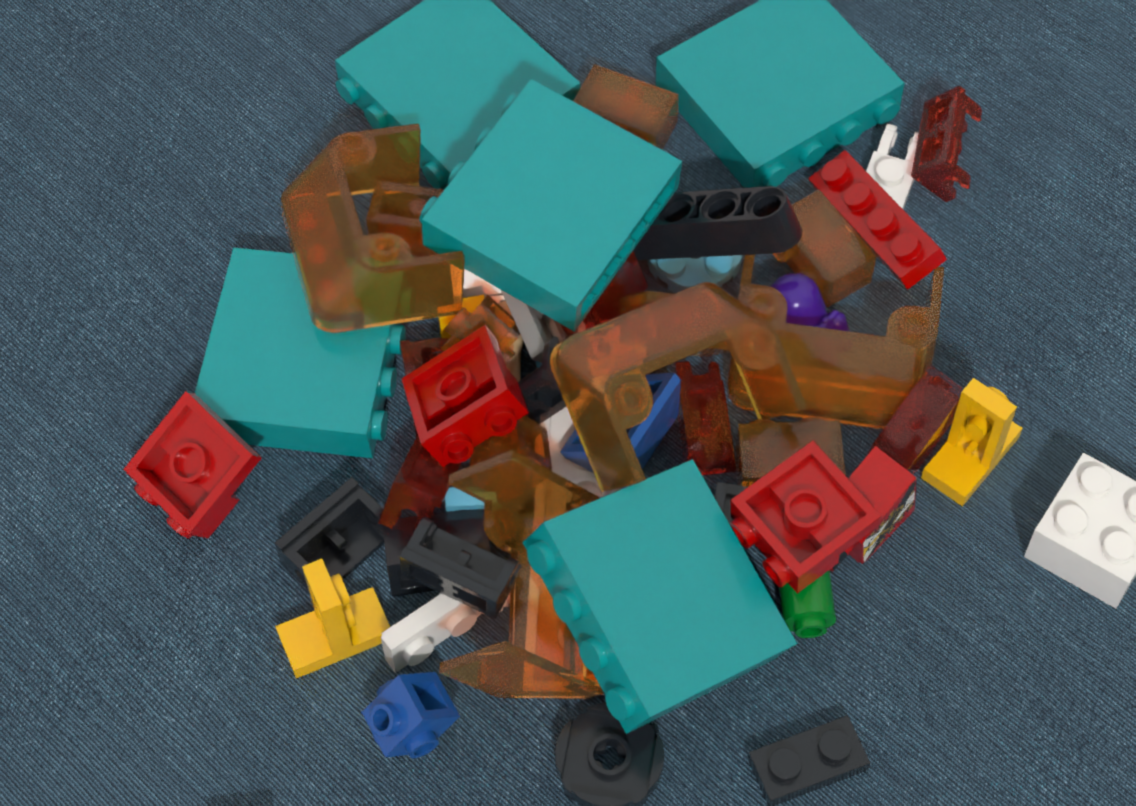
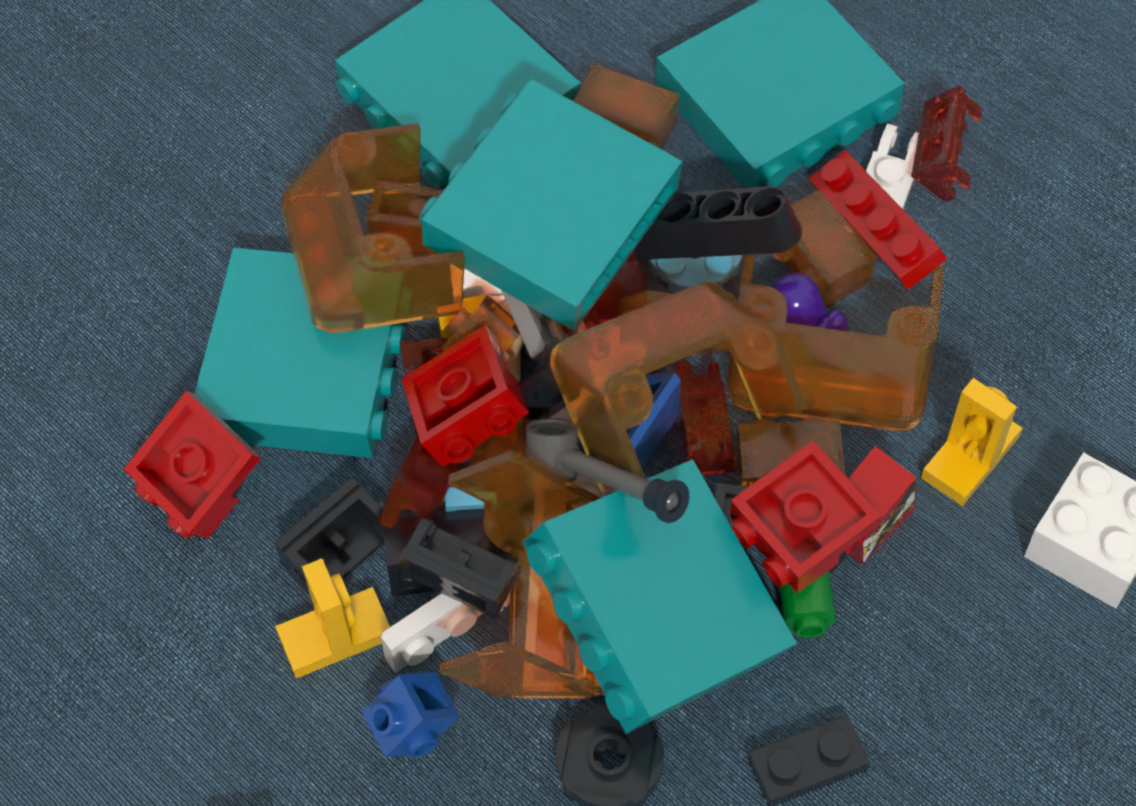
clear red hinge [868,365,963,475] -> none
none -> dark grey piece [525,418,690,523]

